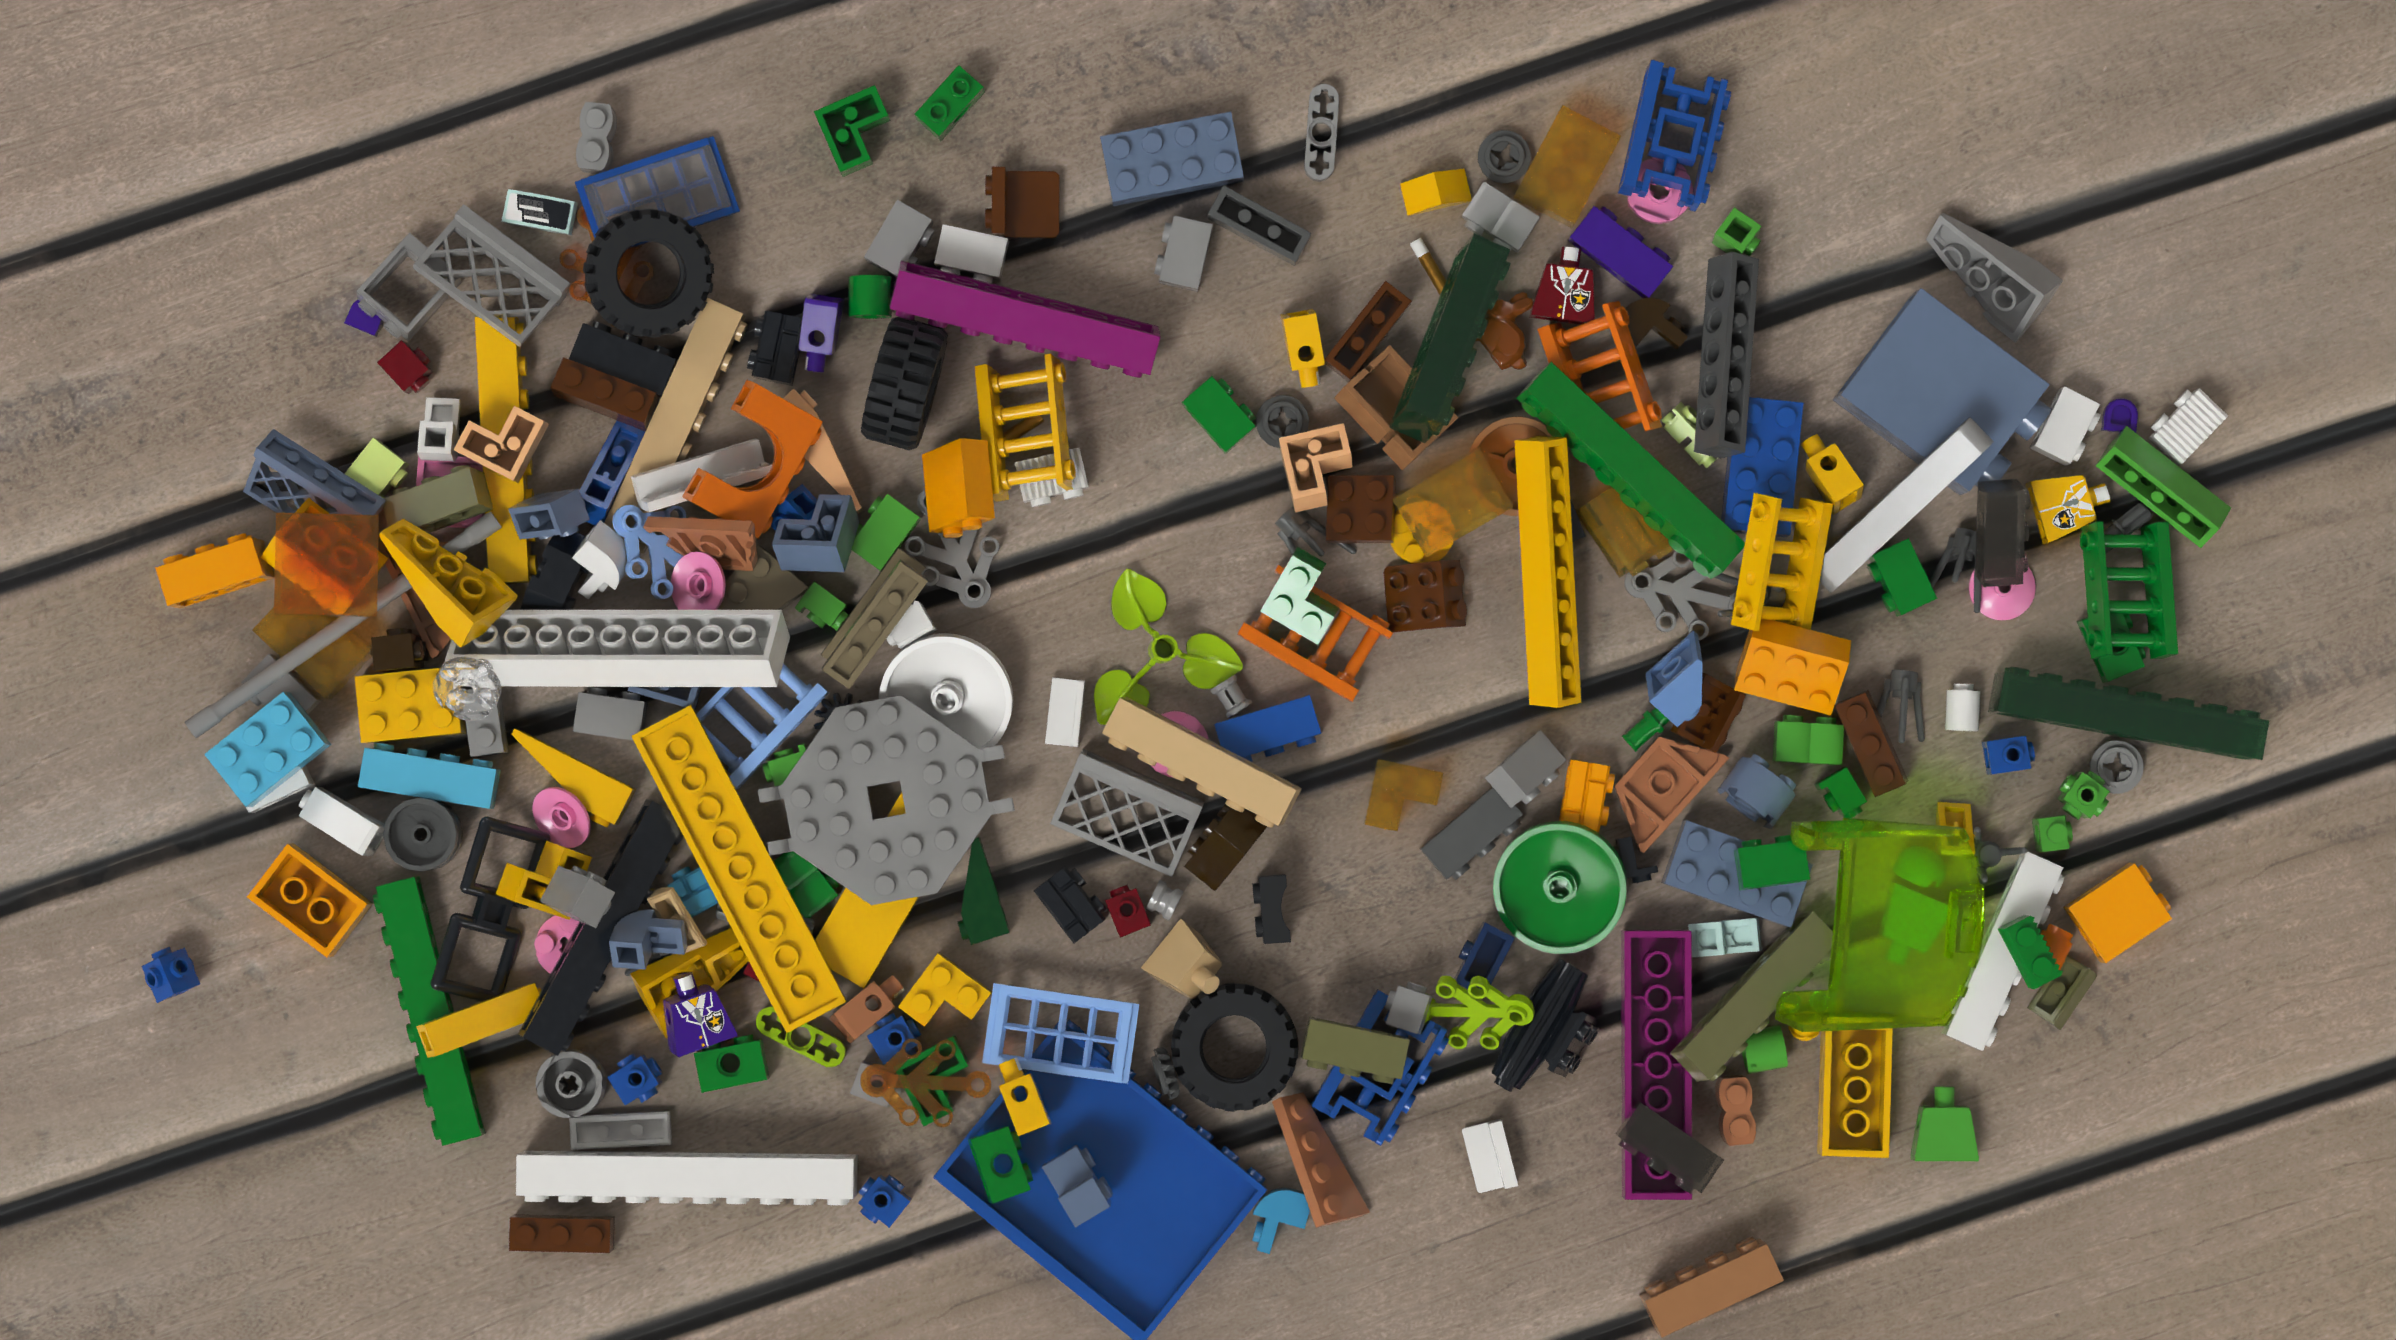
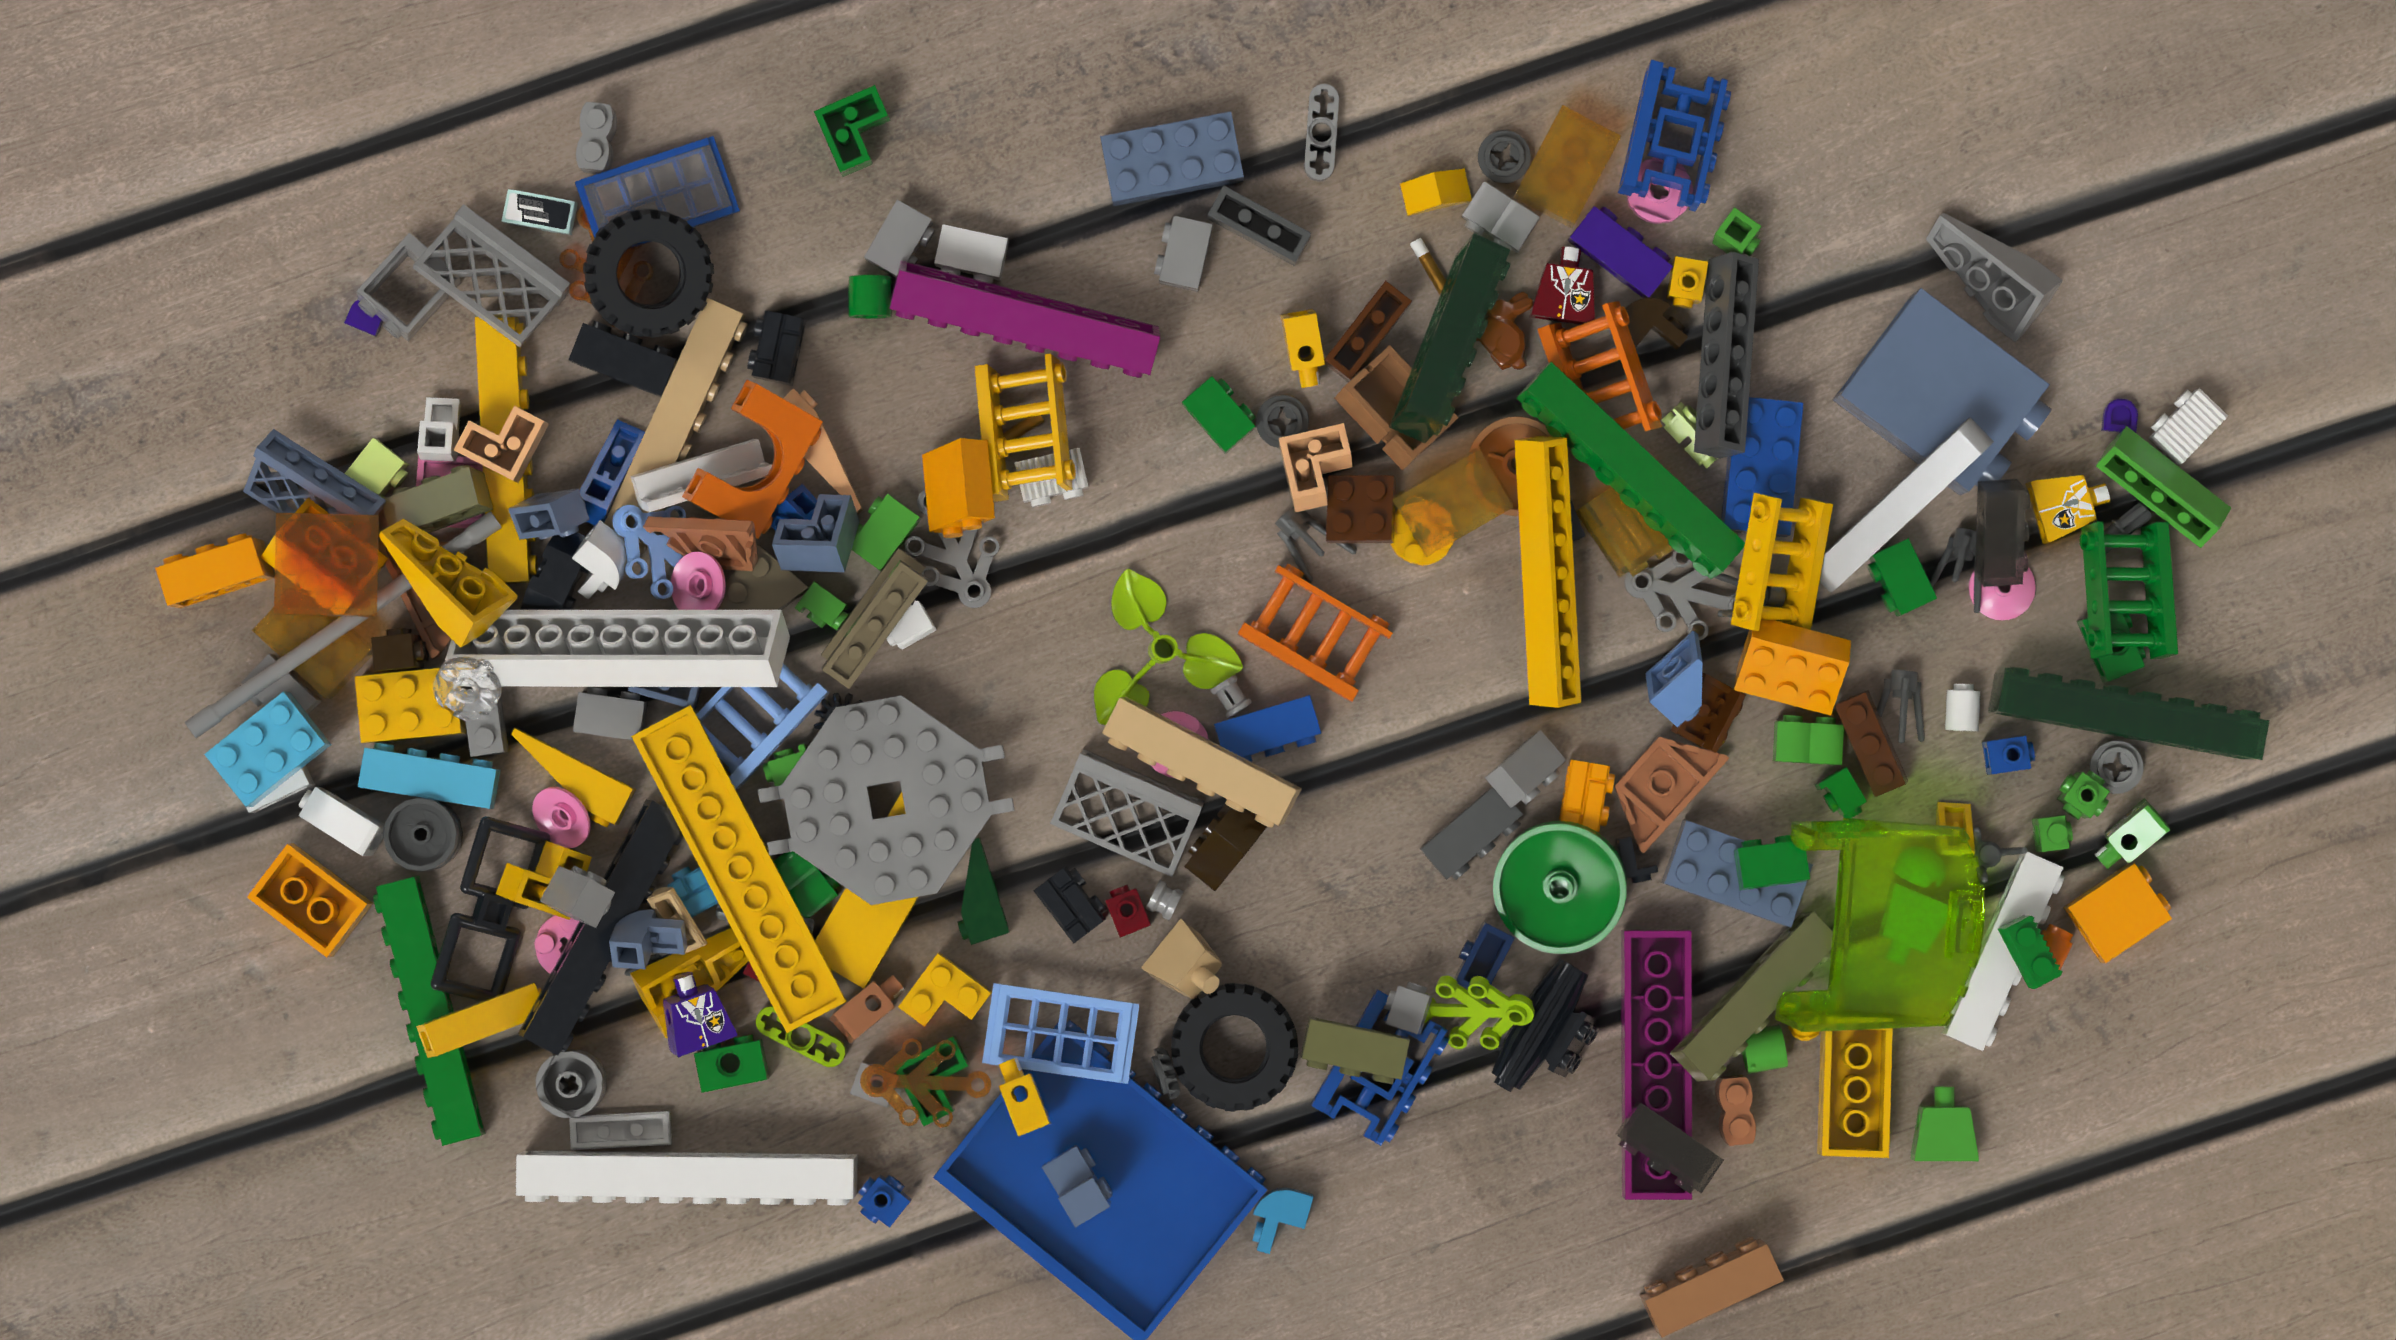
blue brick [141,947,200,1003] -> none
dark red brick [377,340,433,394] -> none
reddish brown brick [509,1214,615,1253] -> none
reddish brown brick [551,357,659,431] -> none
blue brick [607,1053,663,1105] -> none
torso [799,294,844,372] -> none
black tyre [861,317,948,450] -> none
blue brick [867,1013,922,1065] -> none
white dish [879,633,1013,749] -> none
green brick [914,65,985,141] -> none
green brick [967,1126,1033,1204] -> none
reddish brown bracket [985,167,1060,238] -> none
white panel [1045,677,1086,747] -> none
black brick [1252,874,1291,944] -> none
brick [1260,547,1339,645] -> none
nougat wing [1272,1092,1370,1228] -> none
clear yellow brick [1363,759,1444,831] -> none
reddish brown bracket [1383,560,1467,632] -> none
white panel [1462,1119,1518,1193] -> none
green pin [1622,707,1670,752] -> none
light aqua slope [1688,917,1762,957] -> none
sand blue brick [1718,754,1797,829] -> none
yellow torso [1801,434,1864,515] -> none
olive slope [2027,955,2097,1030] -> none
white brick [2030,386,2101,466] -> none
none -> yellow brick [1666,256,1708,308]
none -> torso [2095,798,2170,869]

